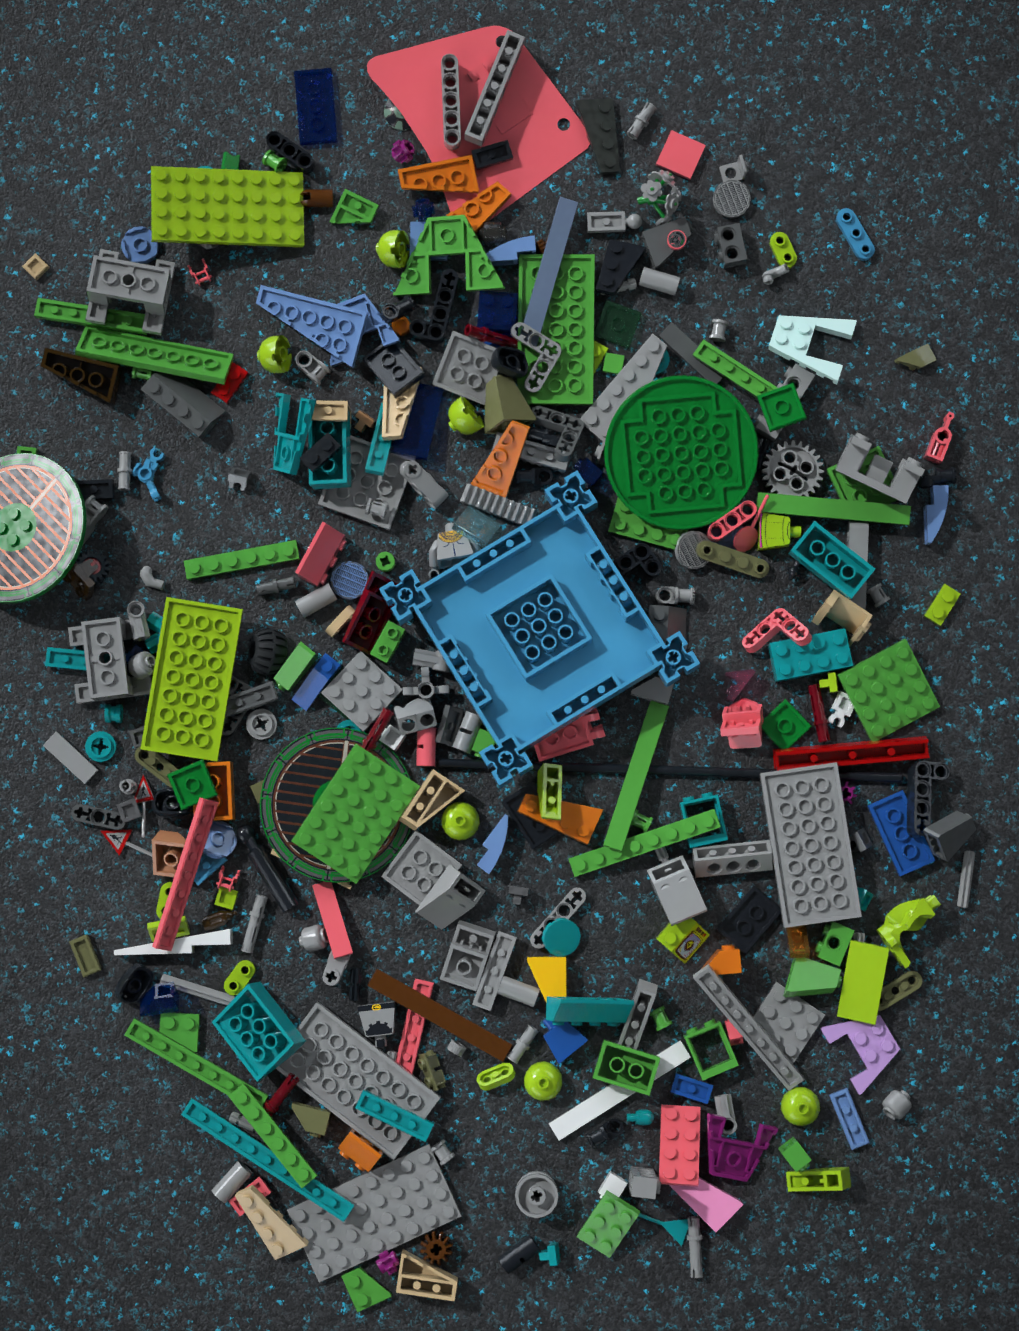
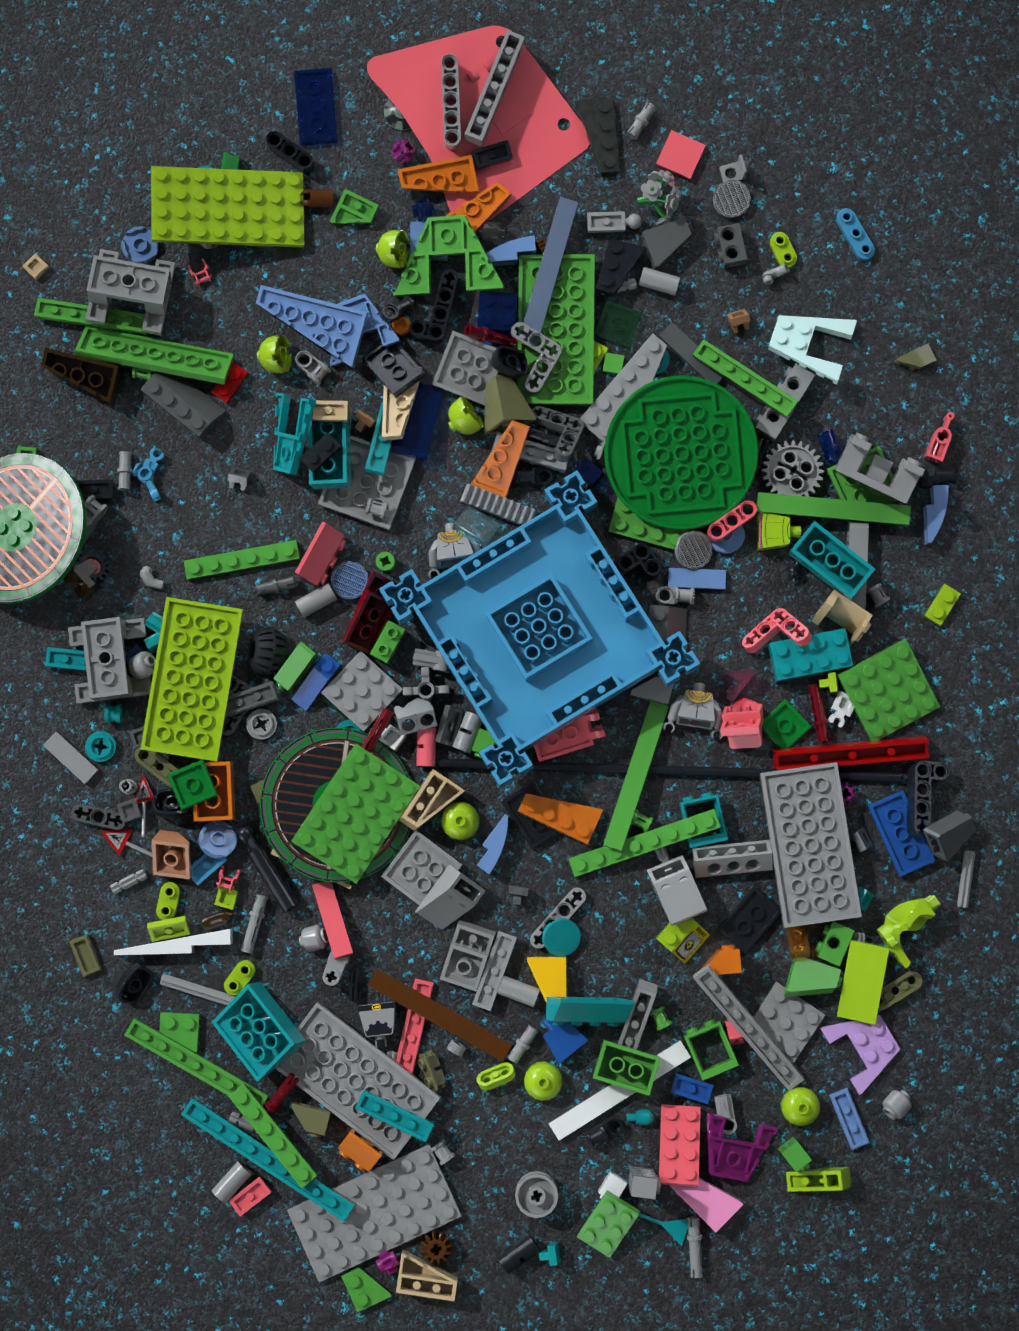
light grey piece [127,601,150,641] -> none
clear blue slope [140,981,179,1017] -> none
coral tile [152,797,218,951] -> none
tan wing [235,1185,309,1260] -> none
bright green bush [262,150,287,173] -> none
tan beam [325,605,355,638] -> none
light grey piece [399,461,449,510] -> none
lime slope [537,763,562,821] -> none
tile [667,230,686,250] -> none
olive plate [696,540,769,578] -> none
light grey bush [709,319,729,342] -> none
coral piece [733,494,769,552] -> none
green tile [757,383,806,432] -> none
none -> light grey axle [110,869,148,894]
none -> light grey torso [663,683,723,739]
none -> medium blue tile [668,568,726,590]
none -> medium nougat tile [727,309,750,333]
none -> clear blue piece [817,429,842,464]

